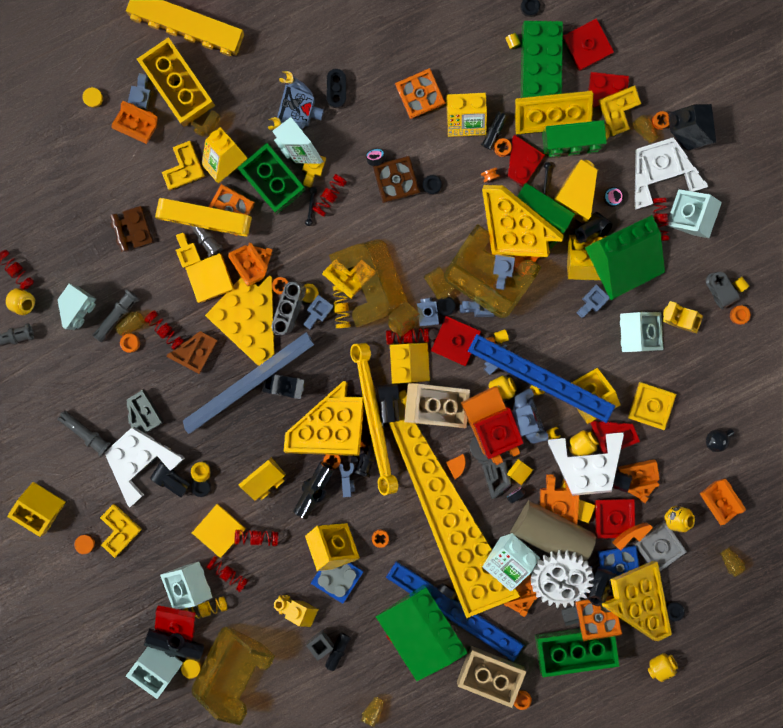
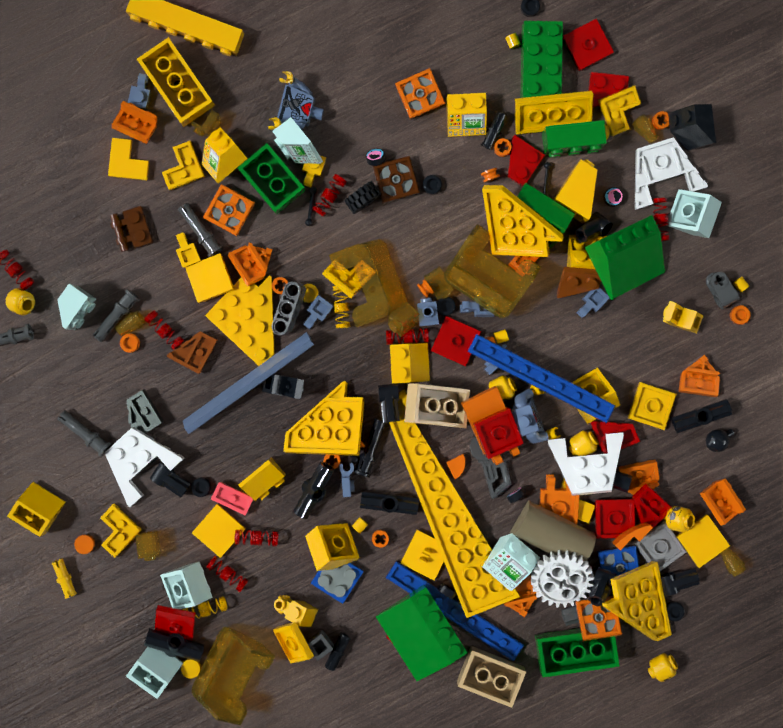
yellow tile [83,87,103,108] -> none
yellow beam [155,198,252,237] -> none
yellow tile [191,462,210,482] -> none
black plate [327,69,346,108] -> none
yellow piece [350,343,398,495] -> none
clear yellow cone [361,697,384,727] -> none
sand blue plate [493,254,516,290] -> none
yellow tile [507,459,533,485] -> none
orange plate [514,690,532,710] -> none
light aqua slope [620,312,663,352] -> none
none -> yellow pin [51,558,77,599]
none -> yellow tile [108,138,149,181]
none -> clear yellow brick [135,531,161,561]
none -> coral plate [211,481,253,516]
none -> yellow tile [273,622,314,663]
none -> black tyre [344,181,381,214]
none -> yellow piece [352,517,368,534]
none -> black piece [360,491,419,515]
none -> yellow piece [400,530,444,581]
none -> orange bush [417,279,434,298]
none -> dark orange wing [557,267,601,298]
none -> red wing [632,483,672,532]
none -> black piece [660,568,700,596]
none -> black piece [671,399,732,433]
none -> yellow tile [676,514,730,568]
none -> orange slope [679,355,720,397]

